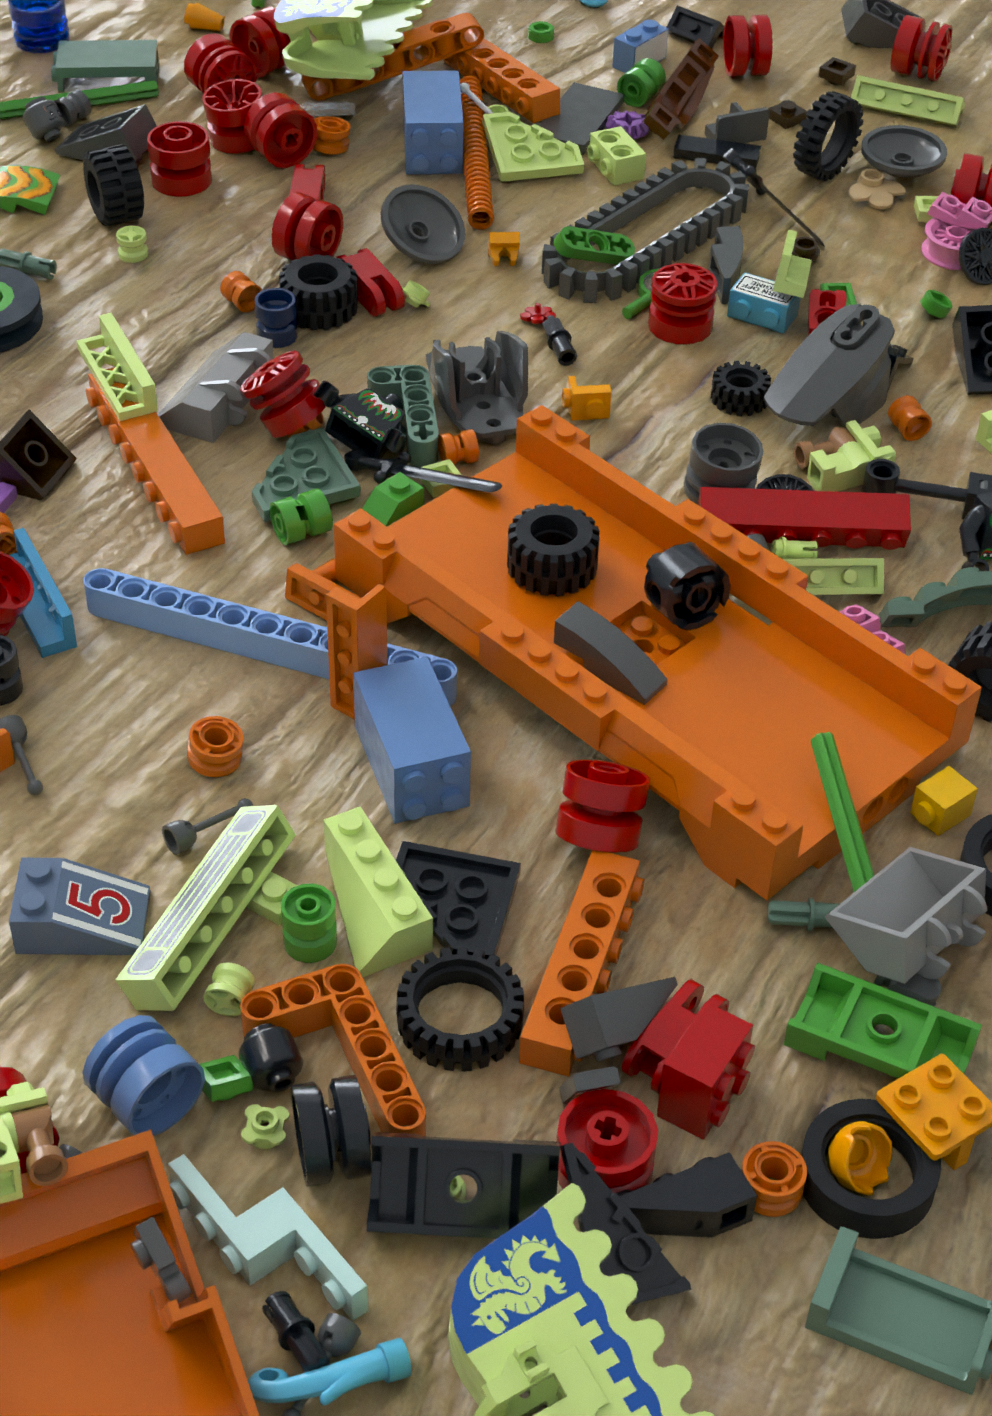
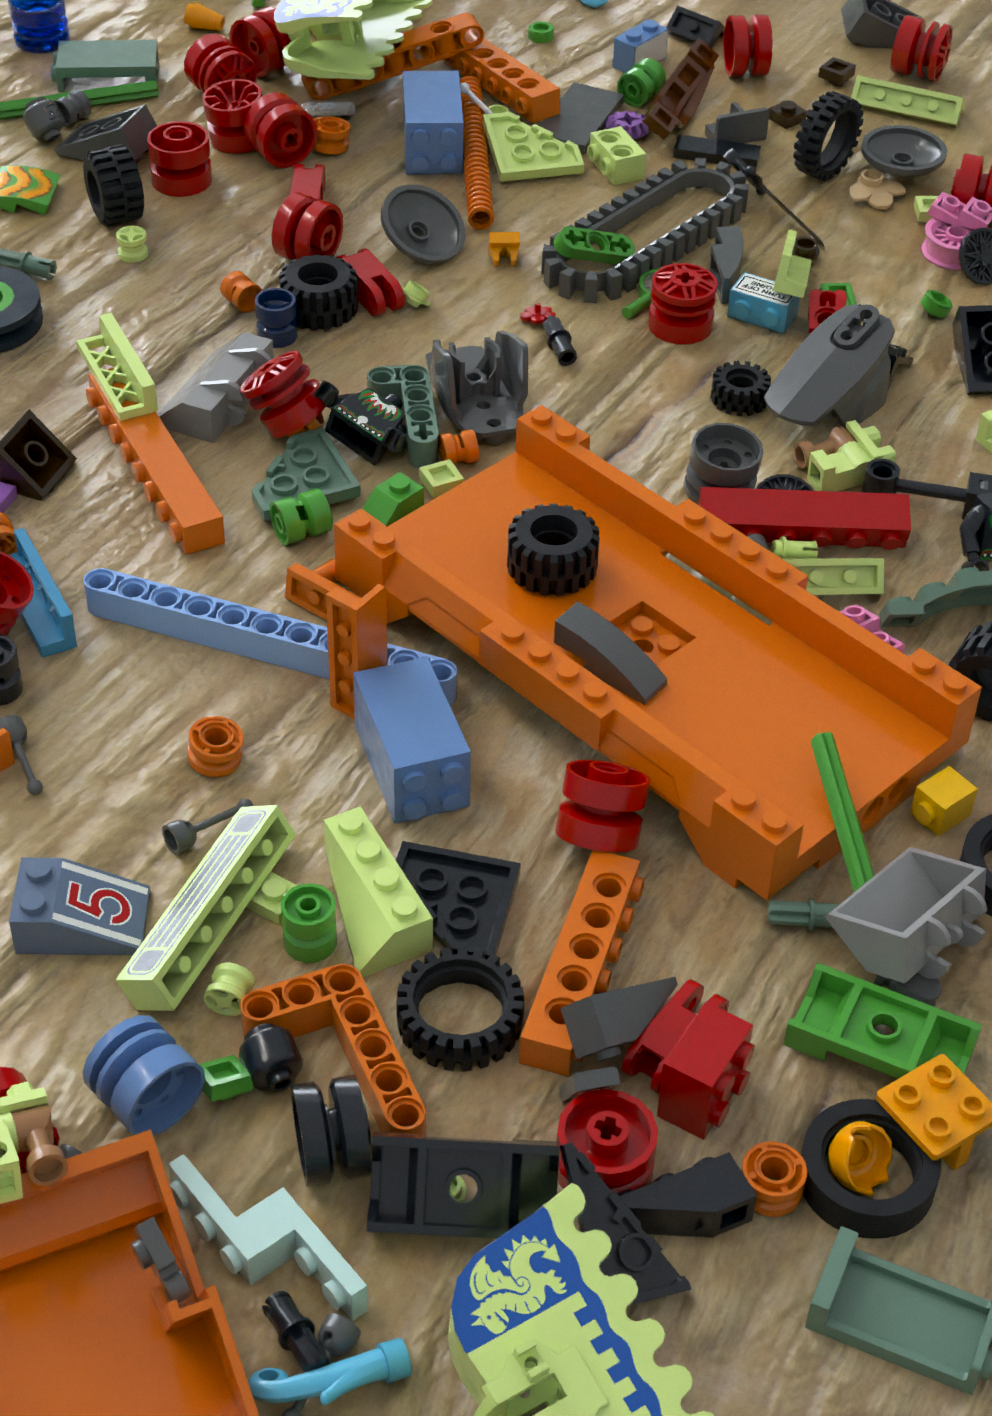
yellowish green plate [241,1104,289,1149] -> none
black sword [344,450,502,492] -> none
light orange bracket [562,376,612,421] -> none
black brick [644,542,731,630] -> none
orange wheel [888,395,932,441] -> none

